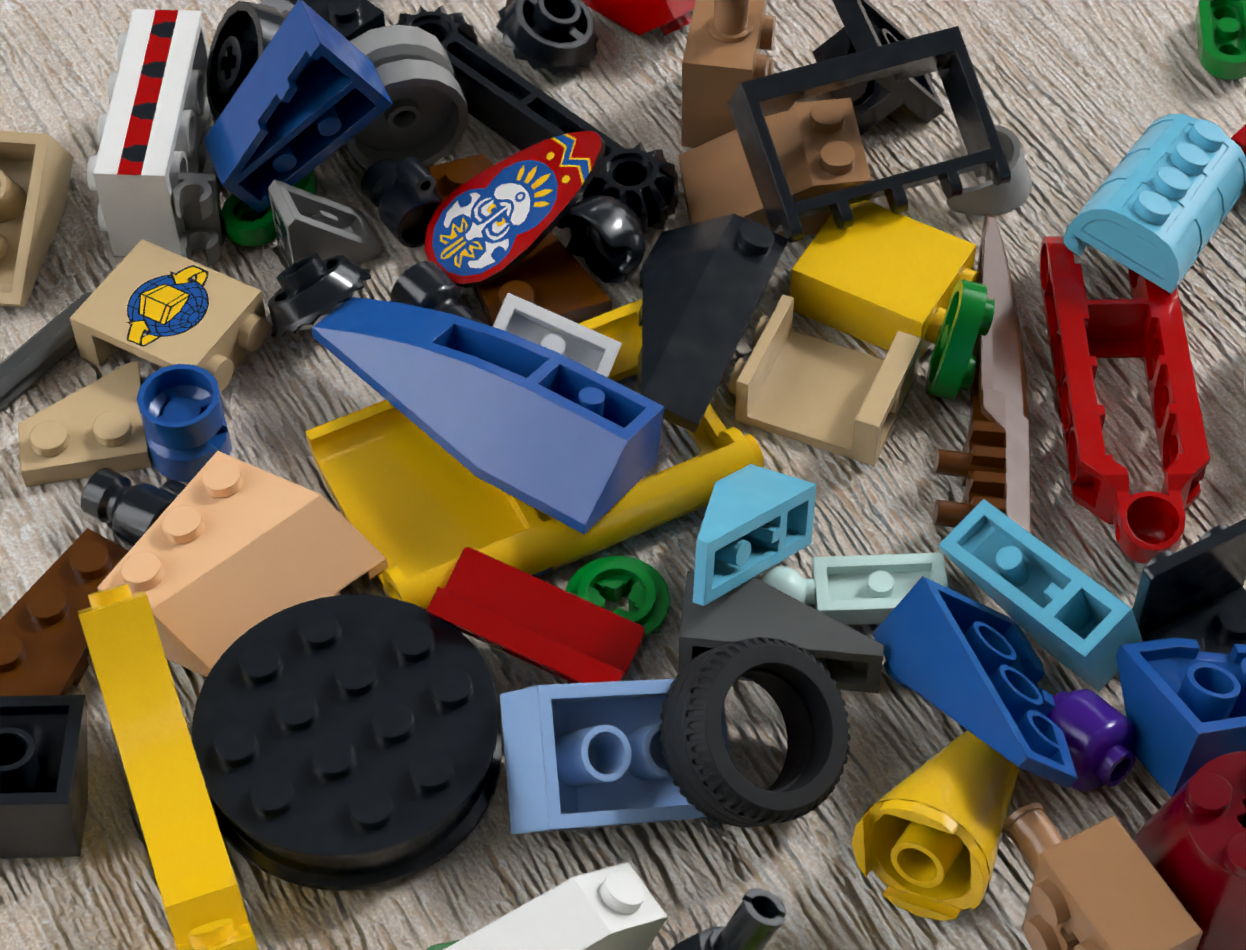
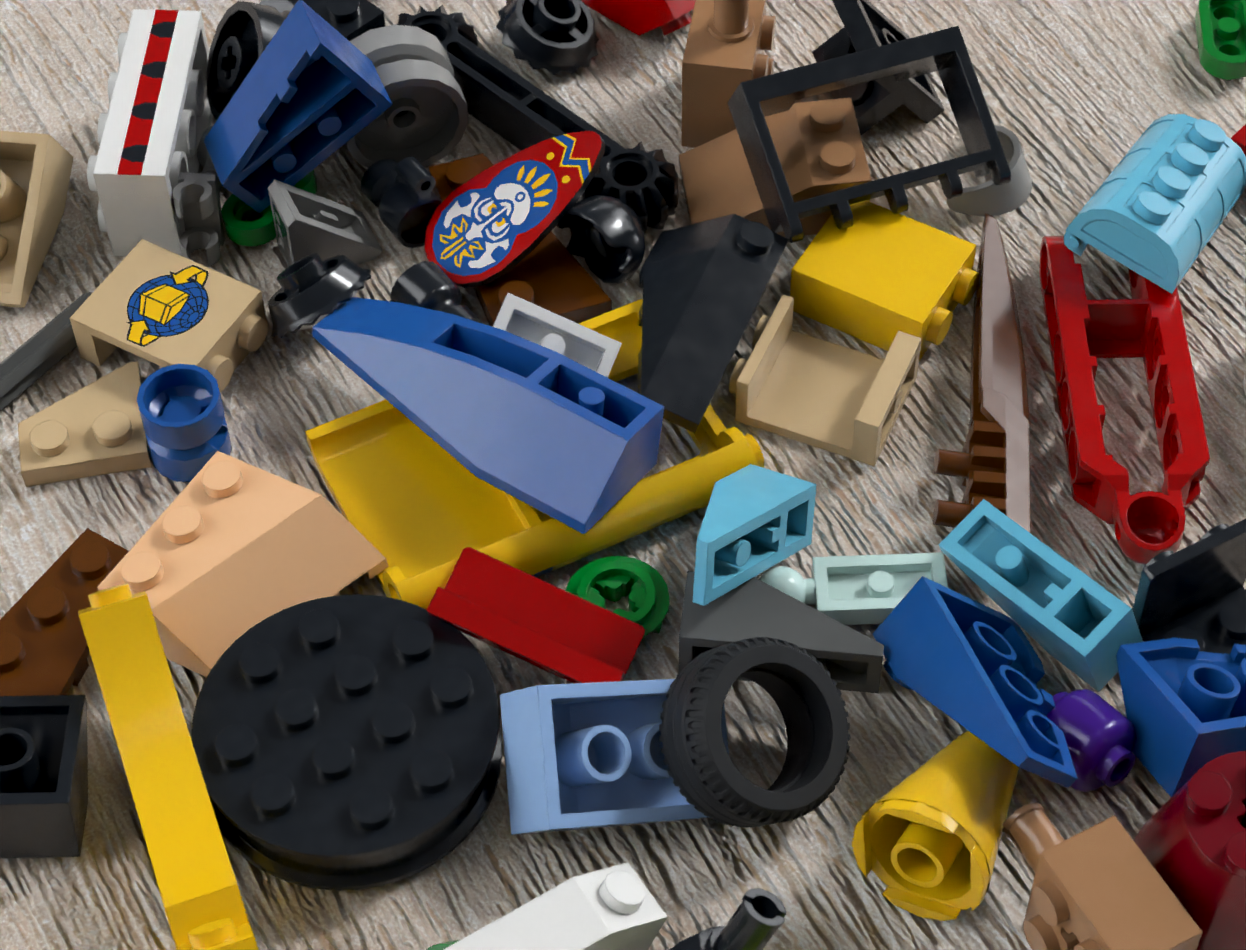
black piece [81,468,187,547] -> none
green plate [926,279,995,400] -> none

